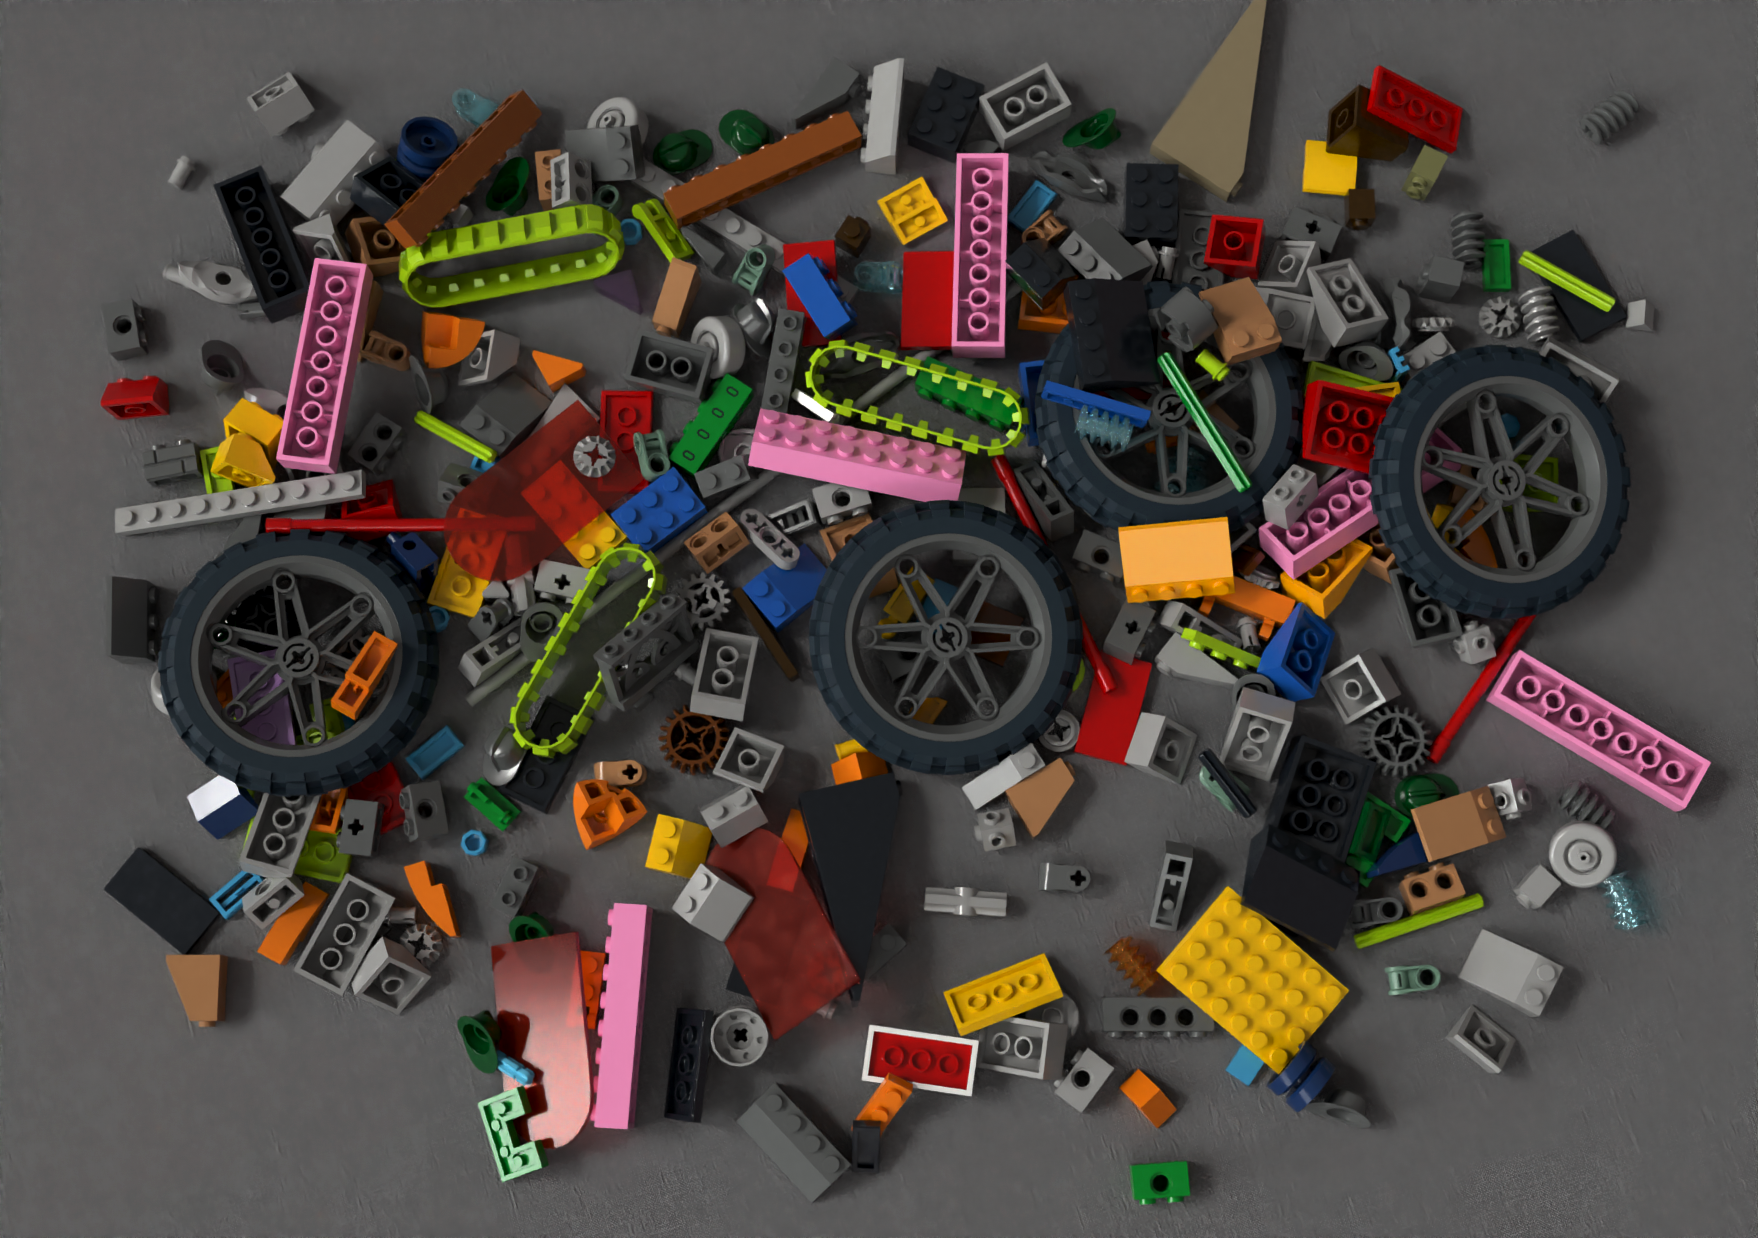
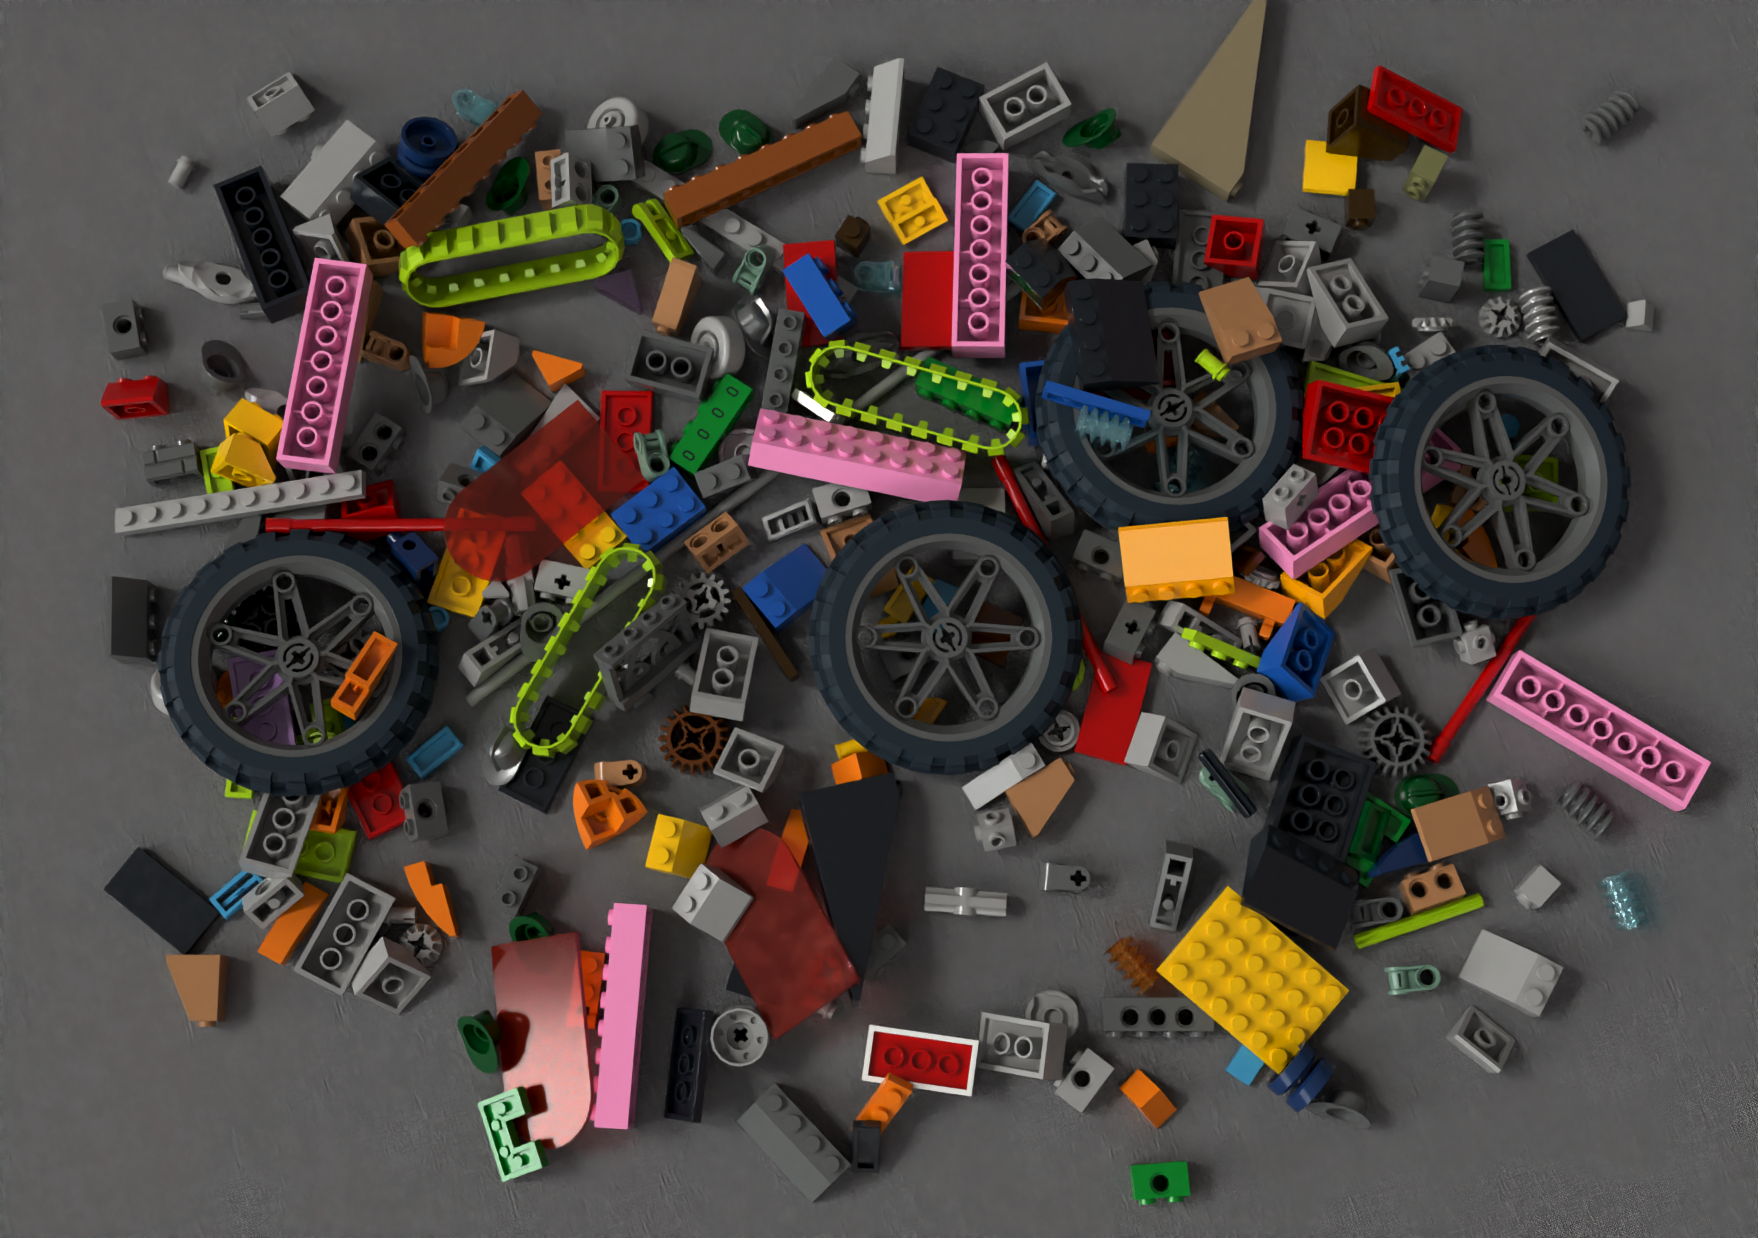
dark blue slope [187,775,259,840] -> none
dark grey brick [336,799,385,858] -> none
lime axle [414,410,497,463] -> none
dark azure tile [461,830,489,857] -> none
green hinge [464,777,521,832] -> none
medium azure axle [497,1050,535,1085] -> none
light grey gear [573,436,616,477] -> none
light grey beam [739,509,800,570] -> none
yellow plate [943,953,1063,1036] -> none
light grey pin [1155,246,1179,280] -> none
dark grey brick [1155,287,1218,352] -> none
green axle [1157,352,1252,493] -> none
dark grey piece [1382,277,1416,351] -> none
lime axle [1519,250,1615,312] -> none
light grey wheel [1549,820,1617,888] -> none

